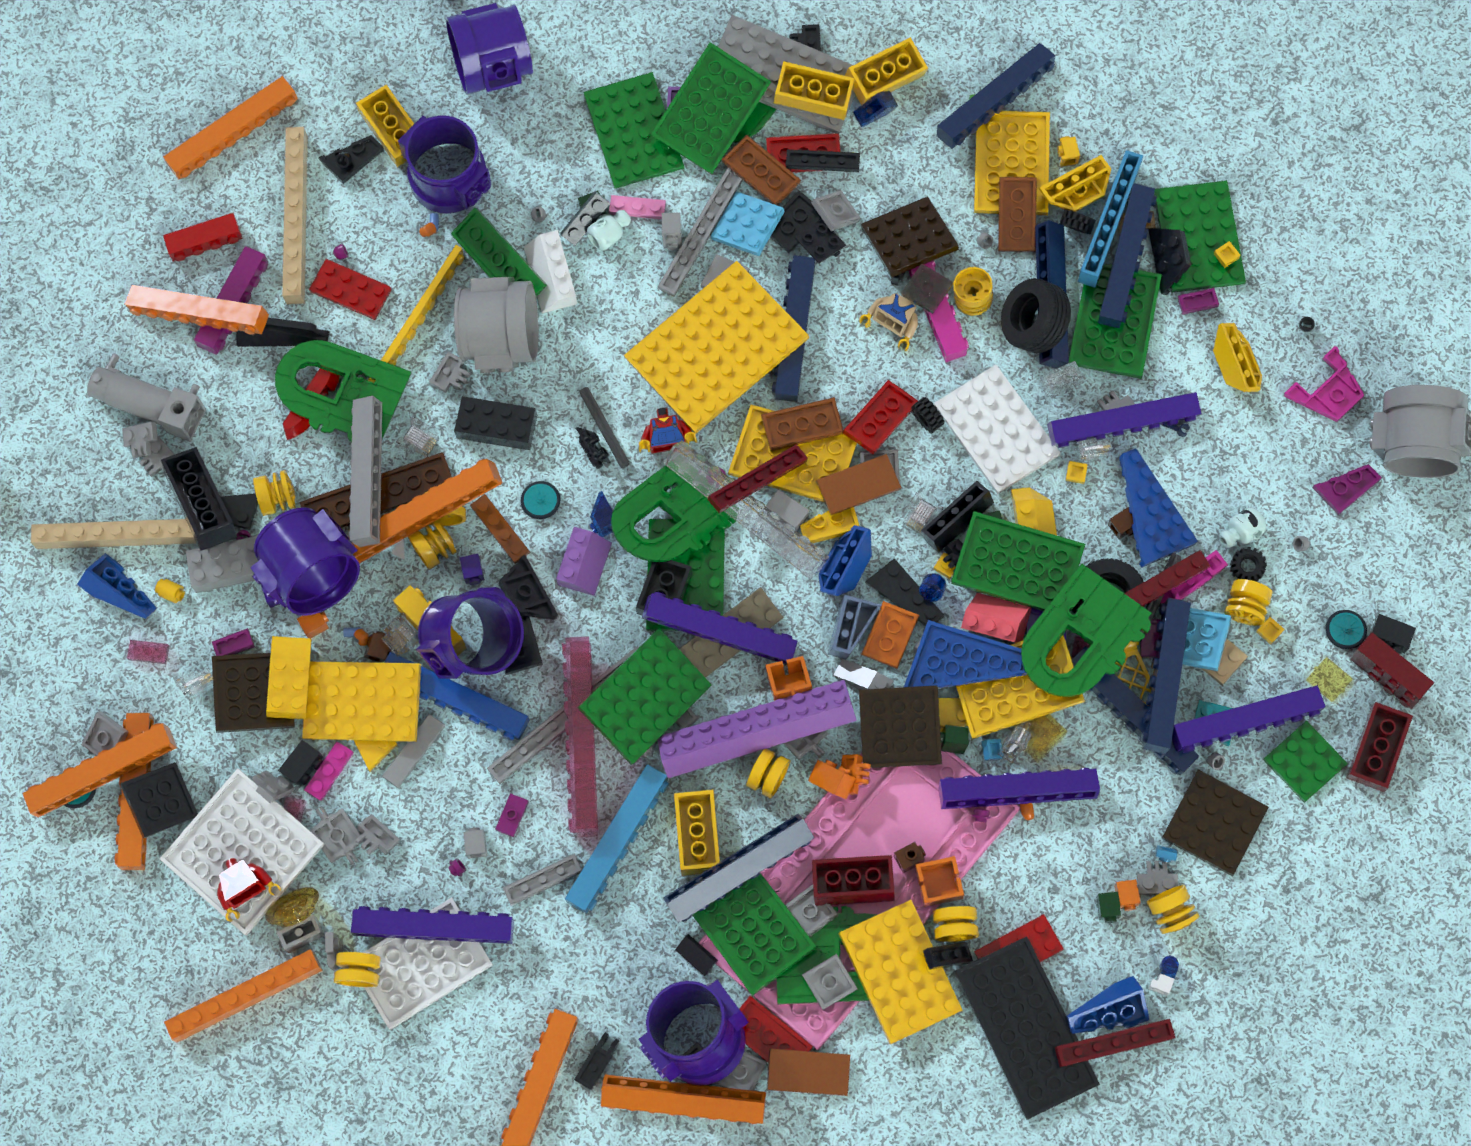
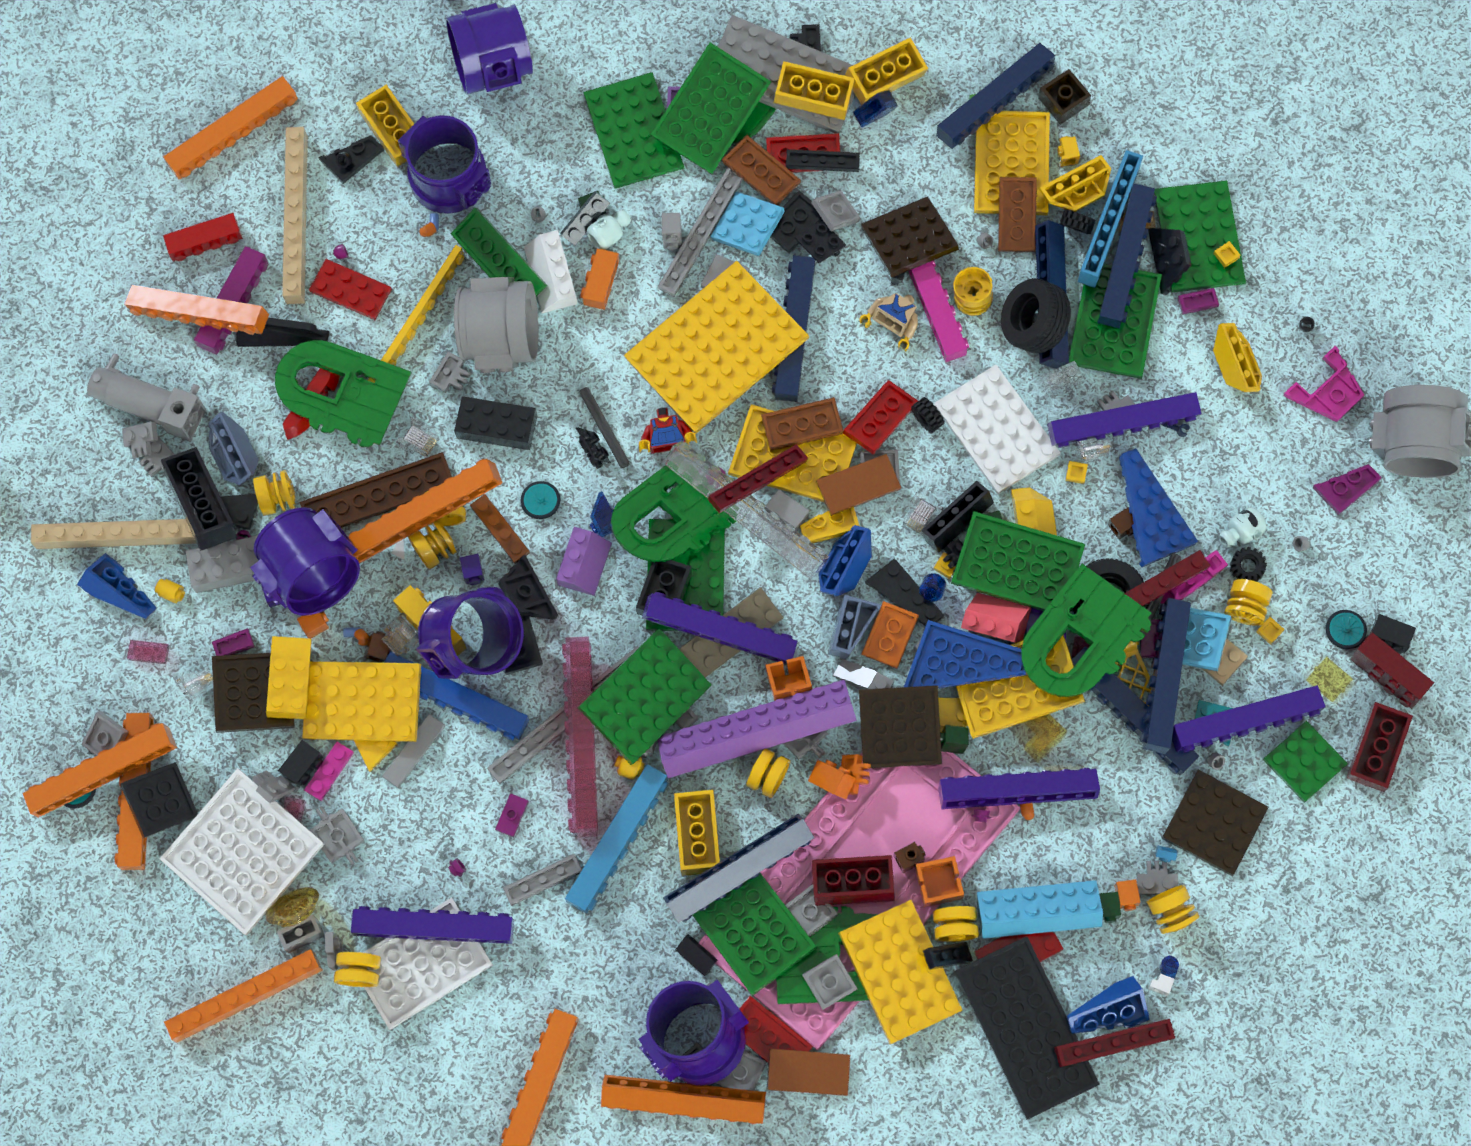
red torso [217,858,281,922] -> none
light grey brick [349,396,382,547] -> none
light grey hinge [355,814,400,855] -> none
light grey brick [463,827,488,859] -> none
black hinge [574,1032,620,1091] -> none
bright pink plate [609,195,666,219] -> none
clear smoke plate [901,263,953,314] -> none
dark azure plate [981,739,1004,760] -> none
clear piece [998,721,1032,763] -> none
none -> sand blue wedge [208,412,259,485]
none -> orange brick [580,248,620,310]
none -> yellow head [614,755,645,780]
none -> medium azure brick [977,880,1103,939]
none -> dark brown brick [1038,69,1091,125]

